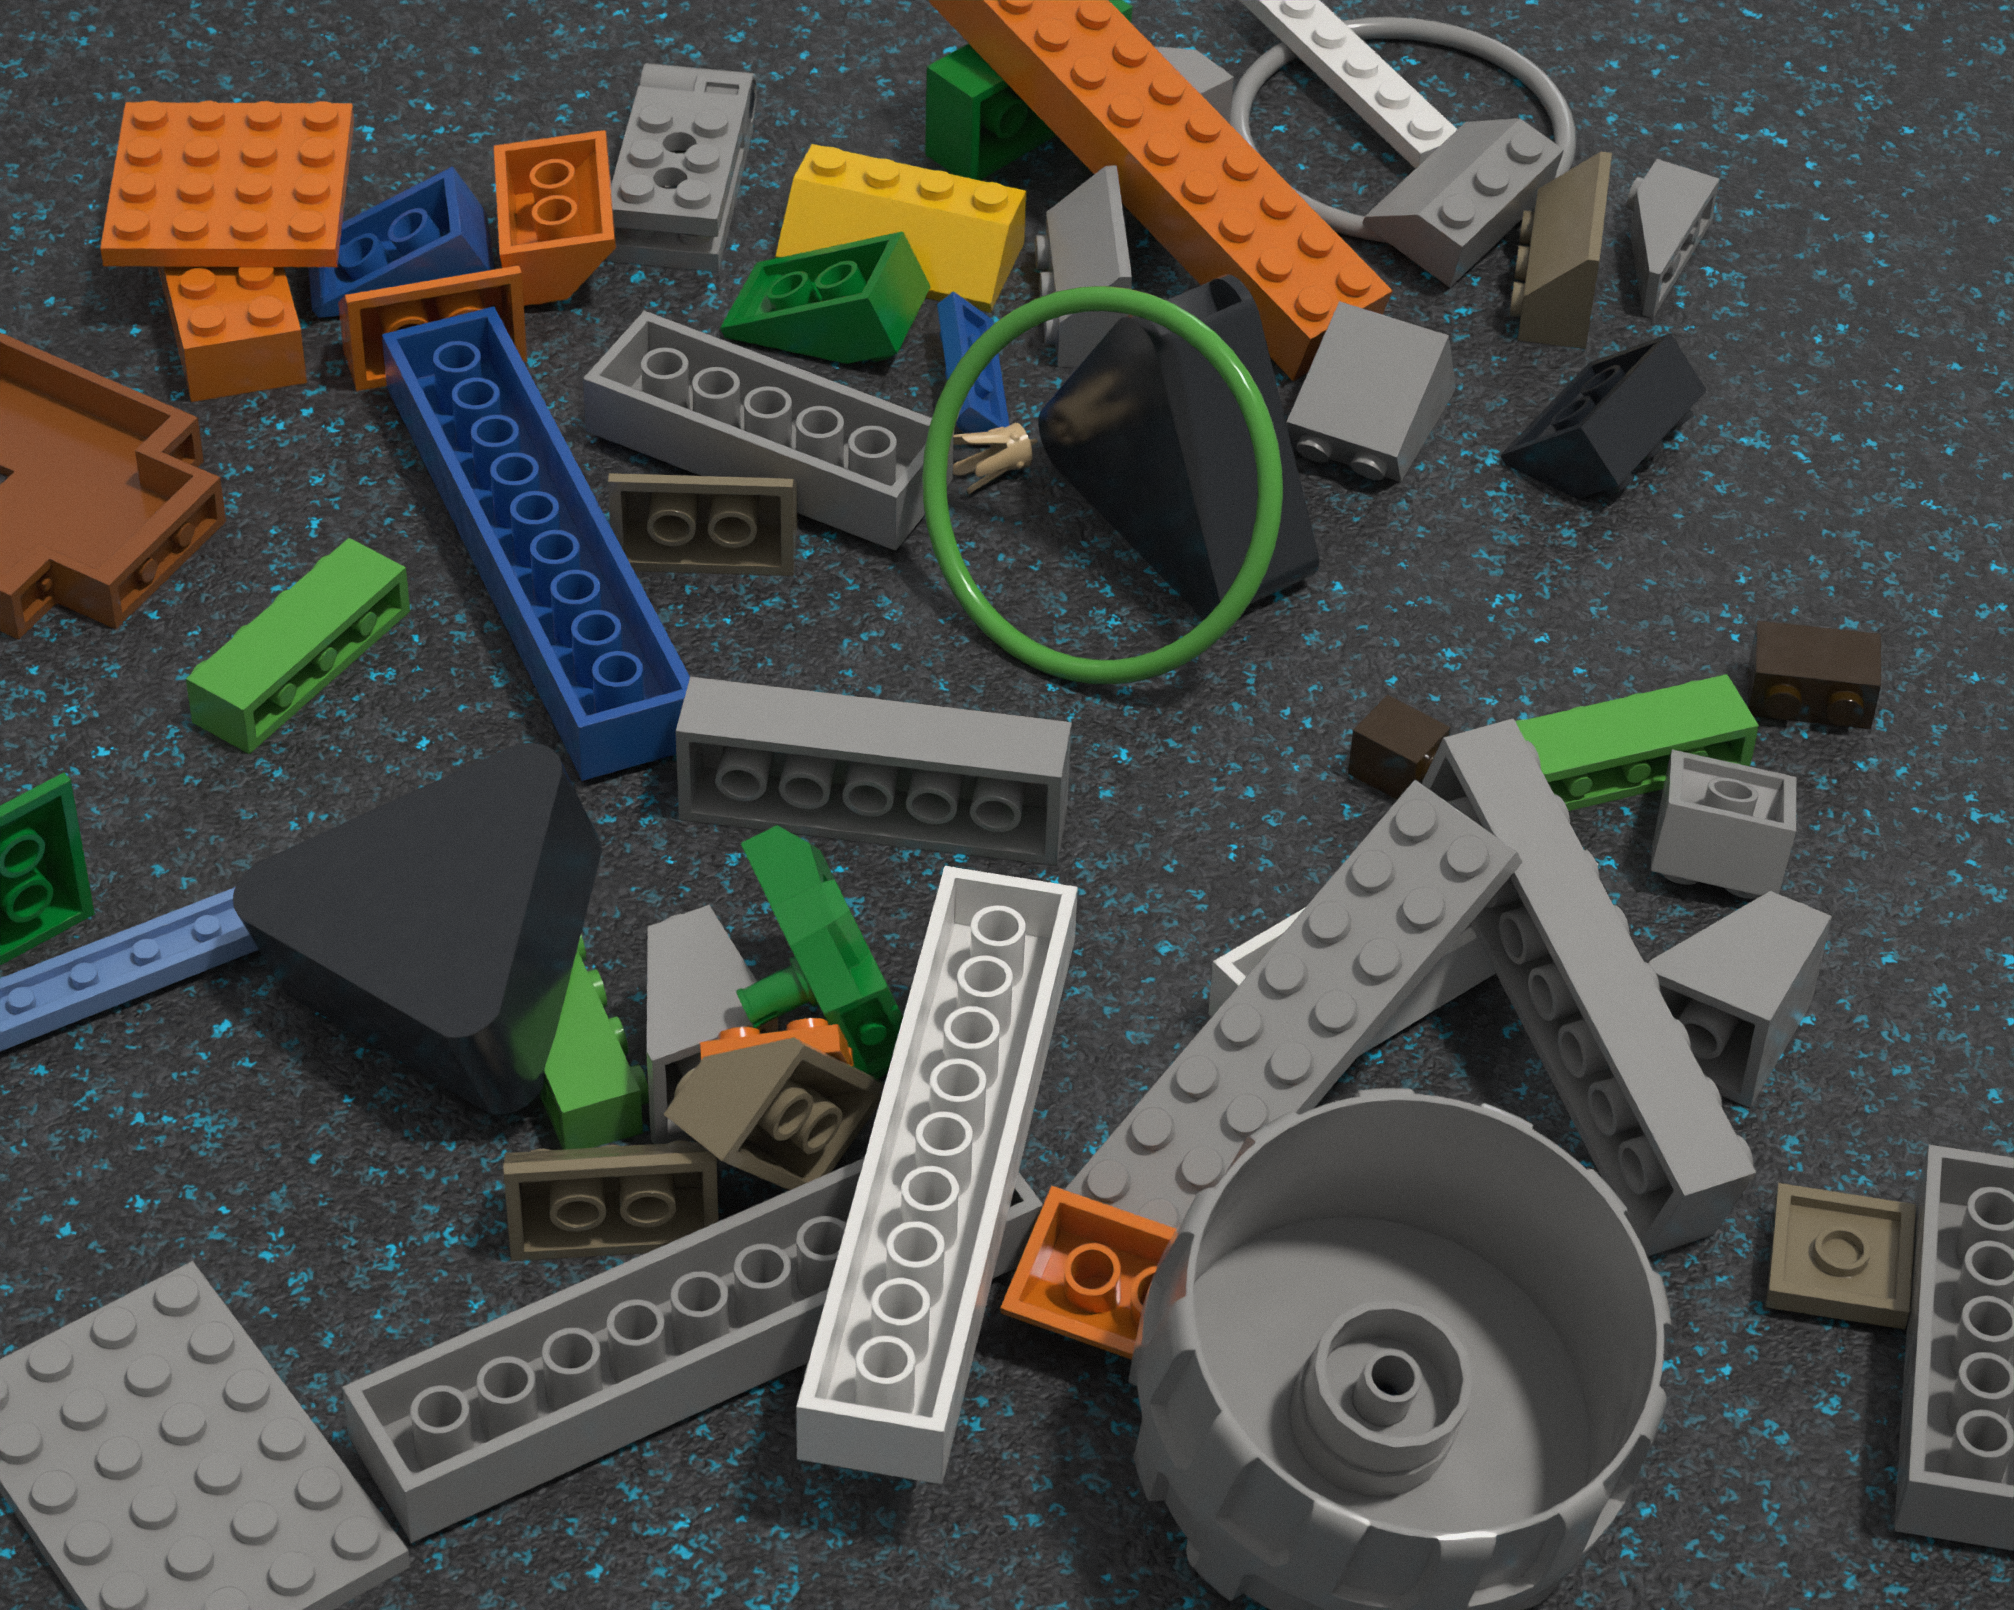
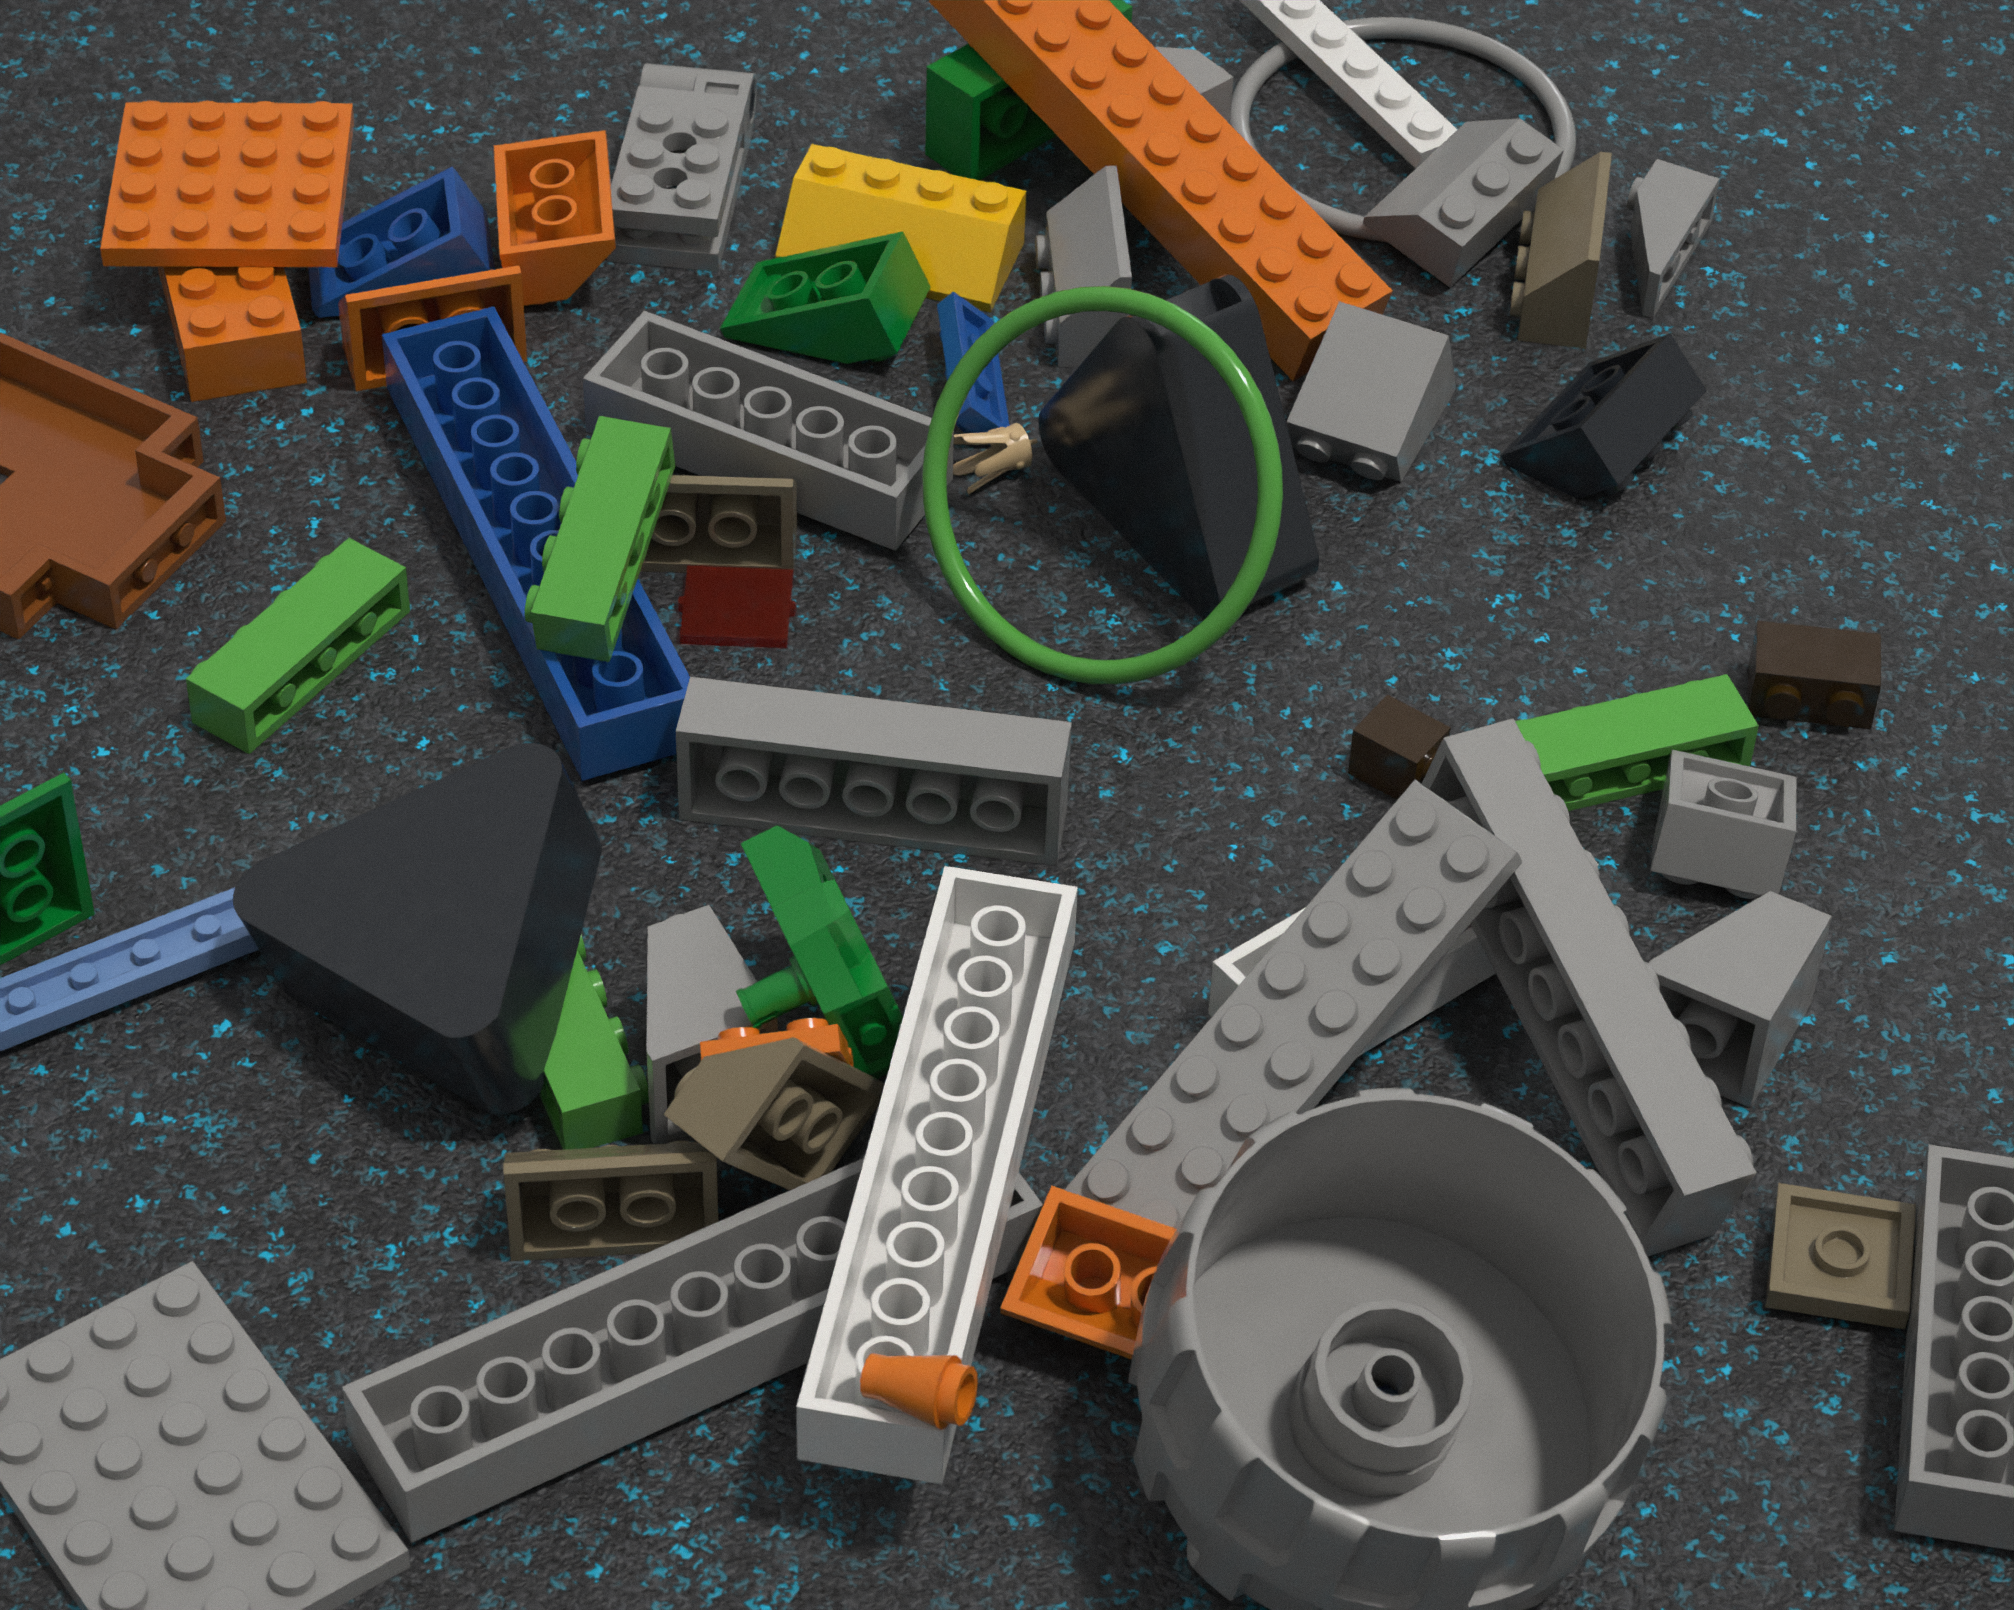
none -> bright green brick [525,416,675,662]
none -> clear red piece [678,565,797,648]
none -> orange cone [860,1353,978,1430]

